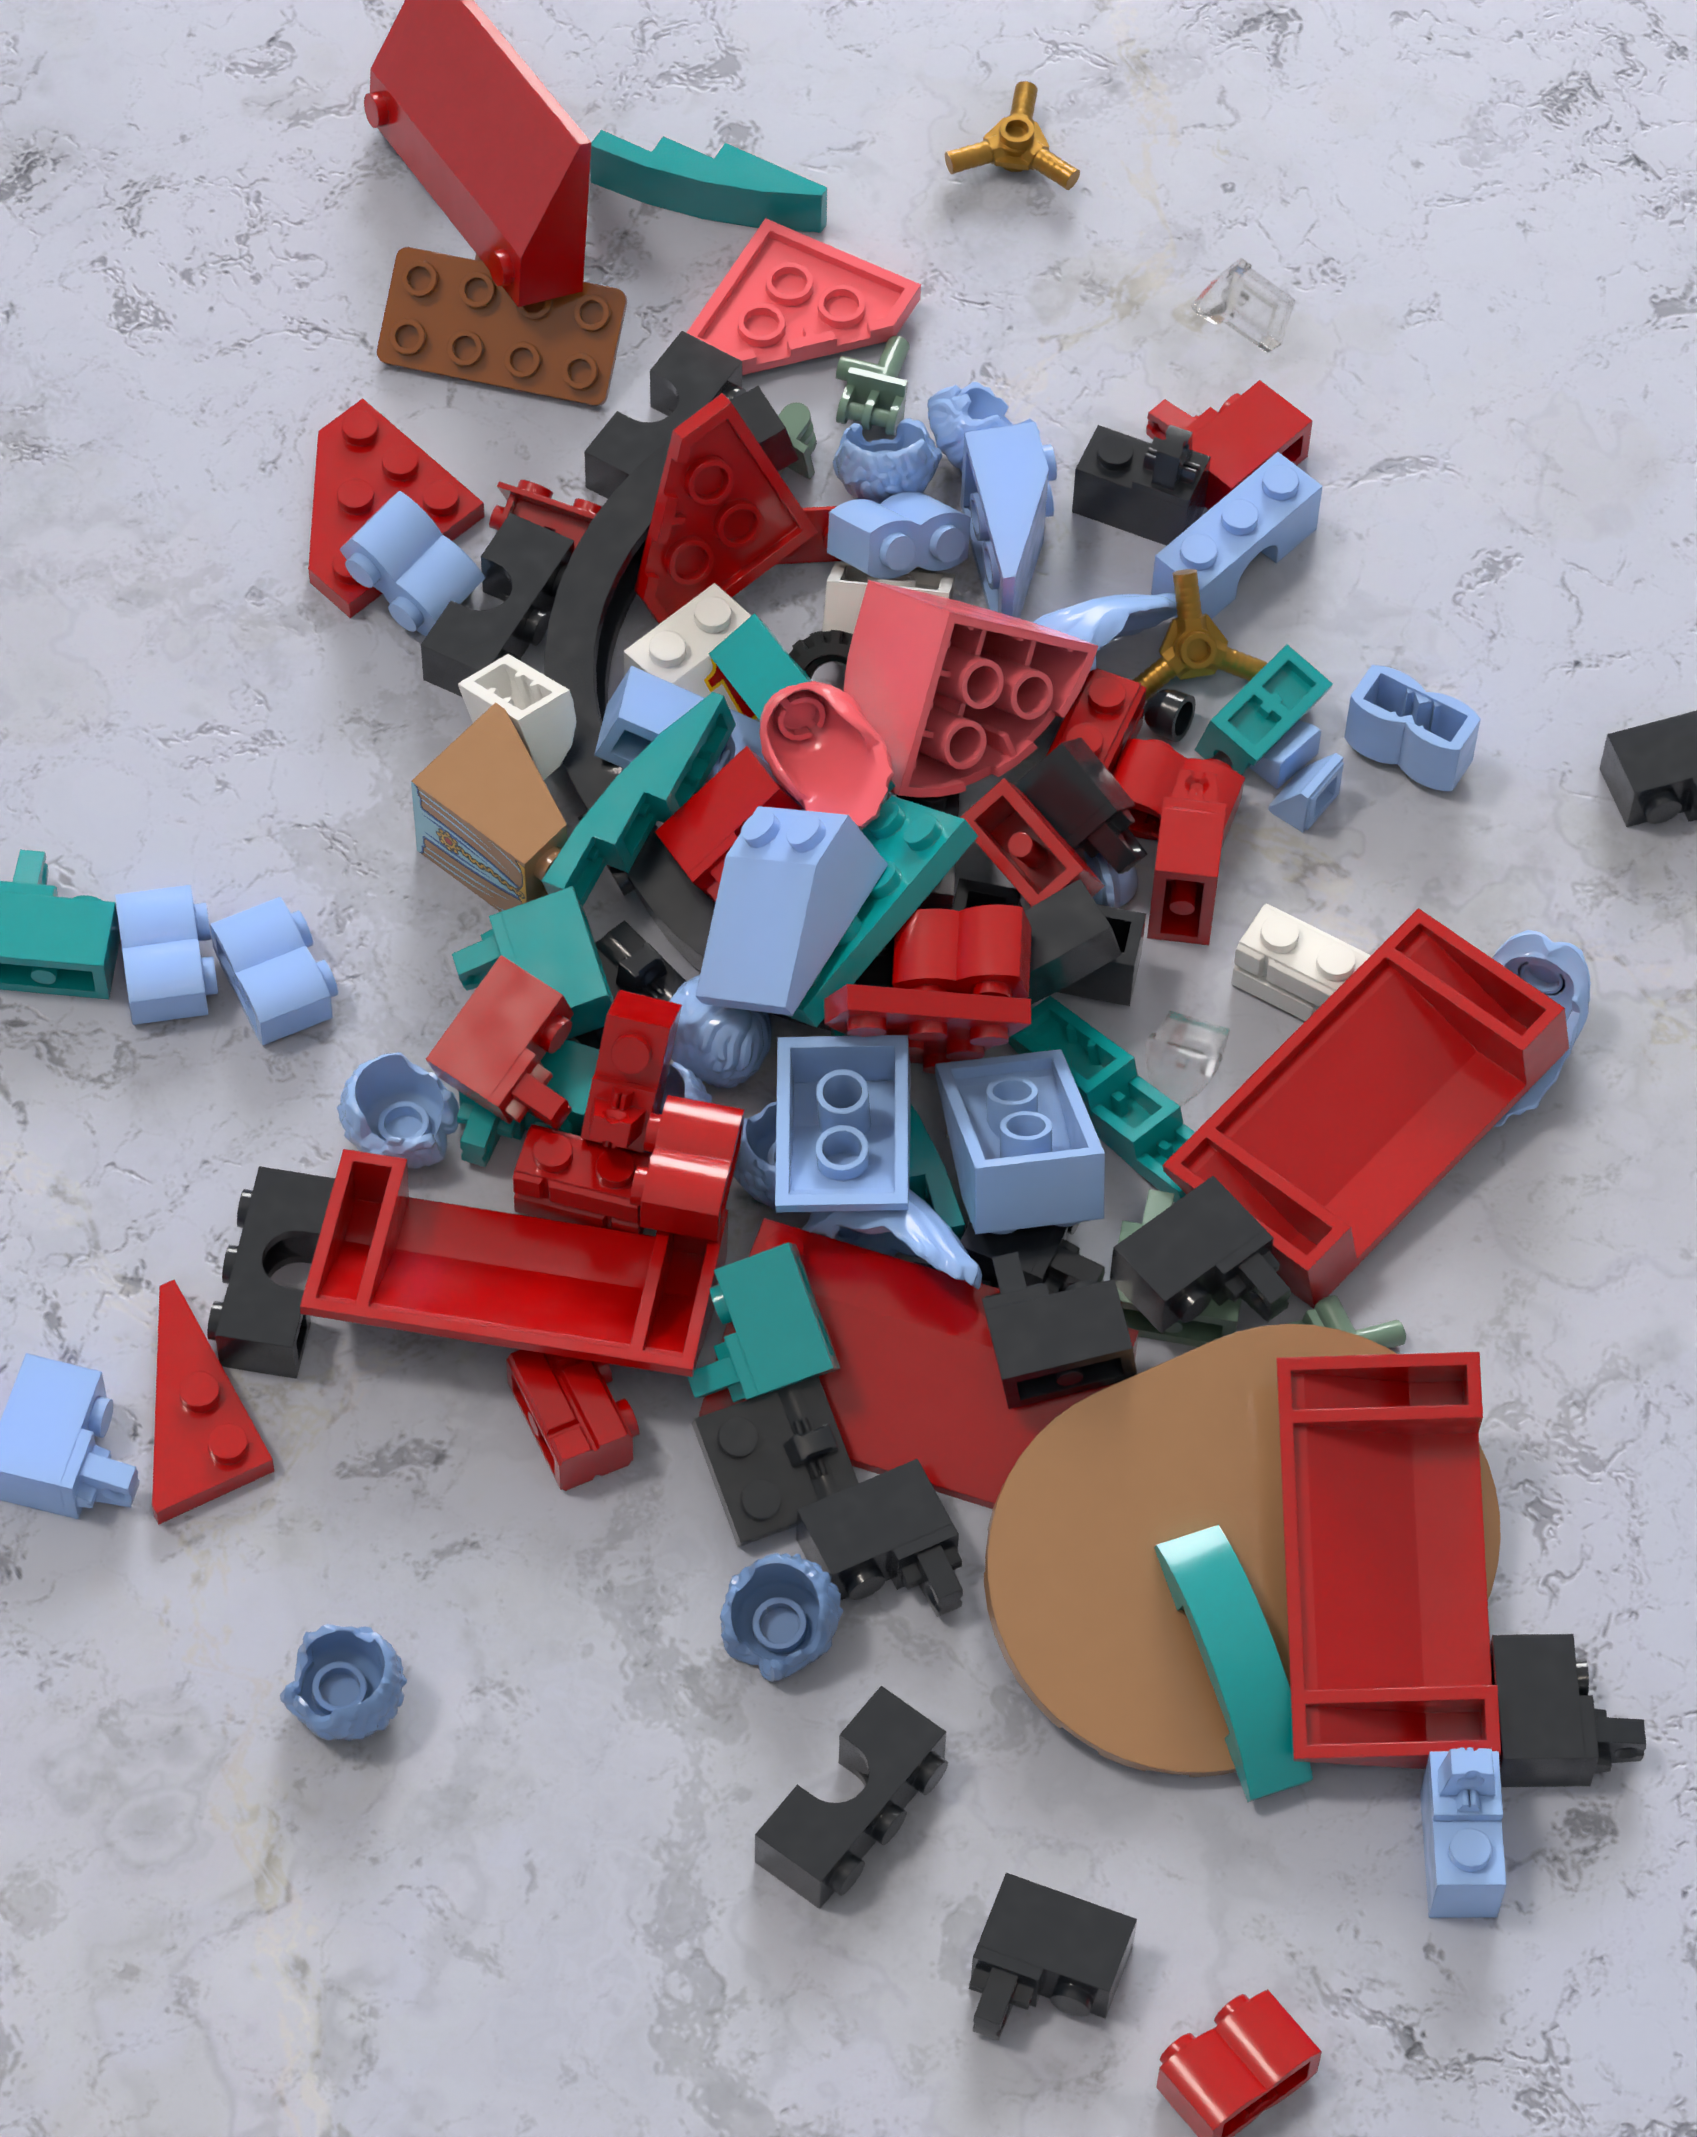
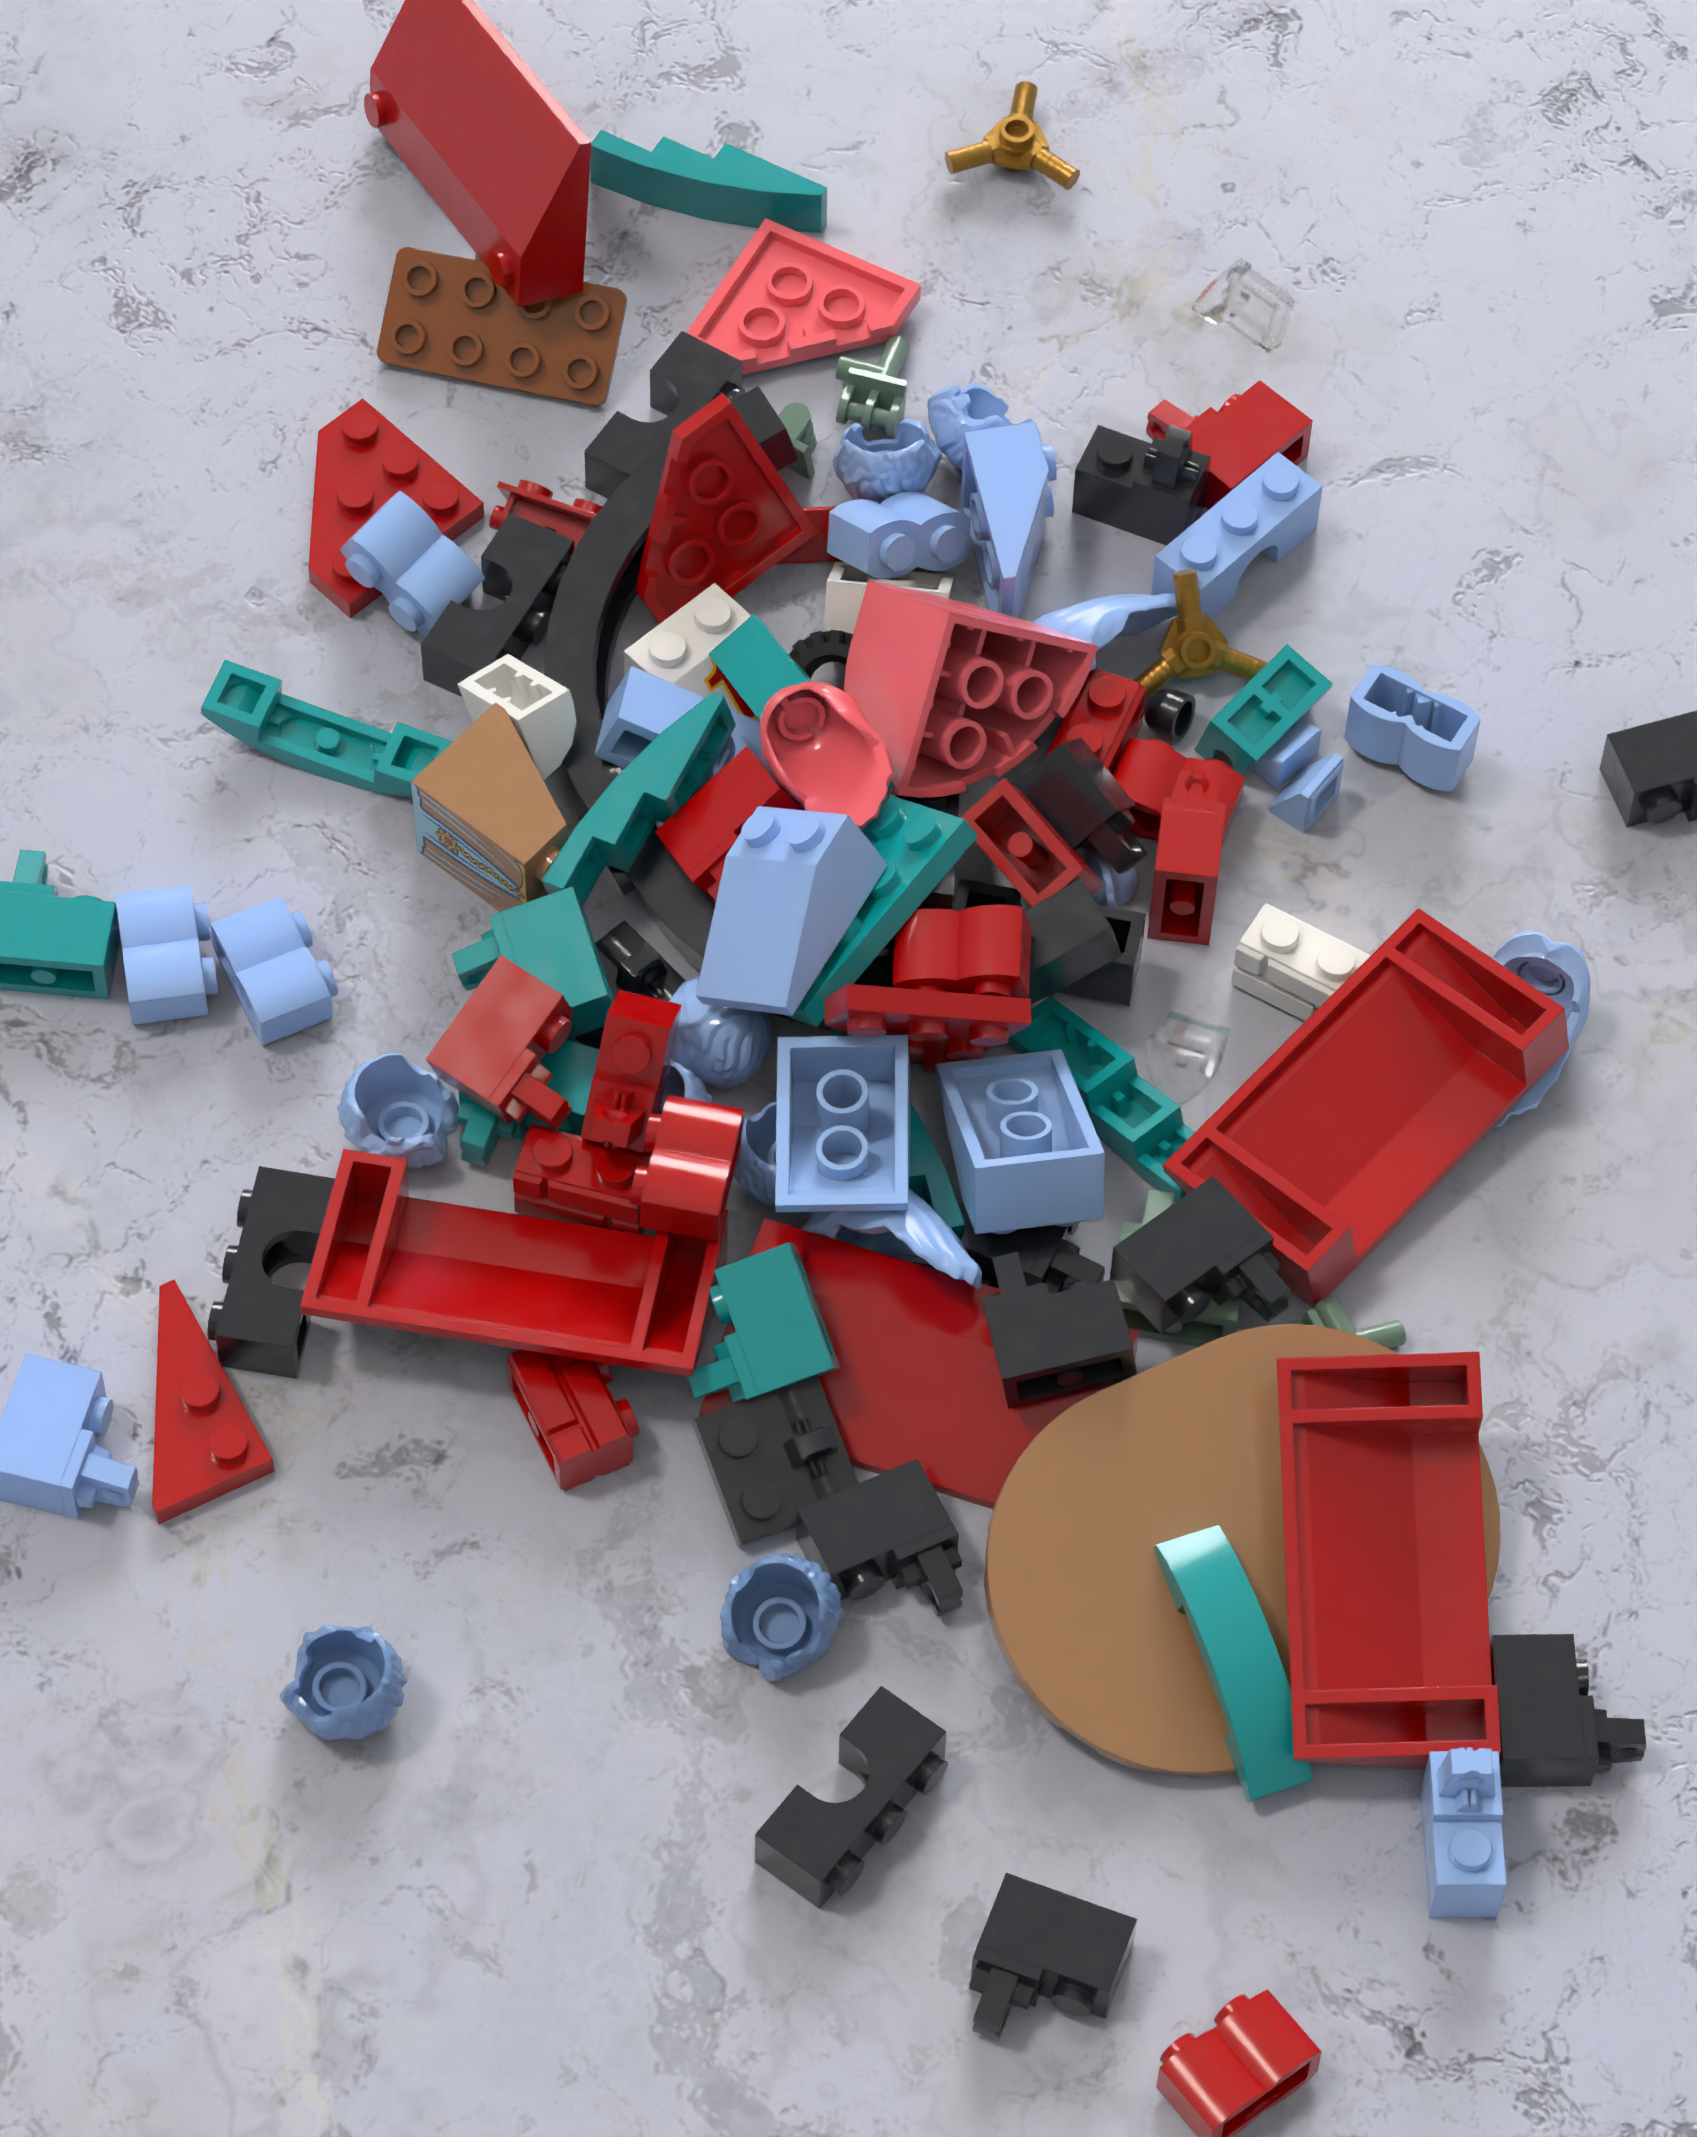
none -> teal slope [201,660,453,797]

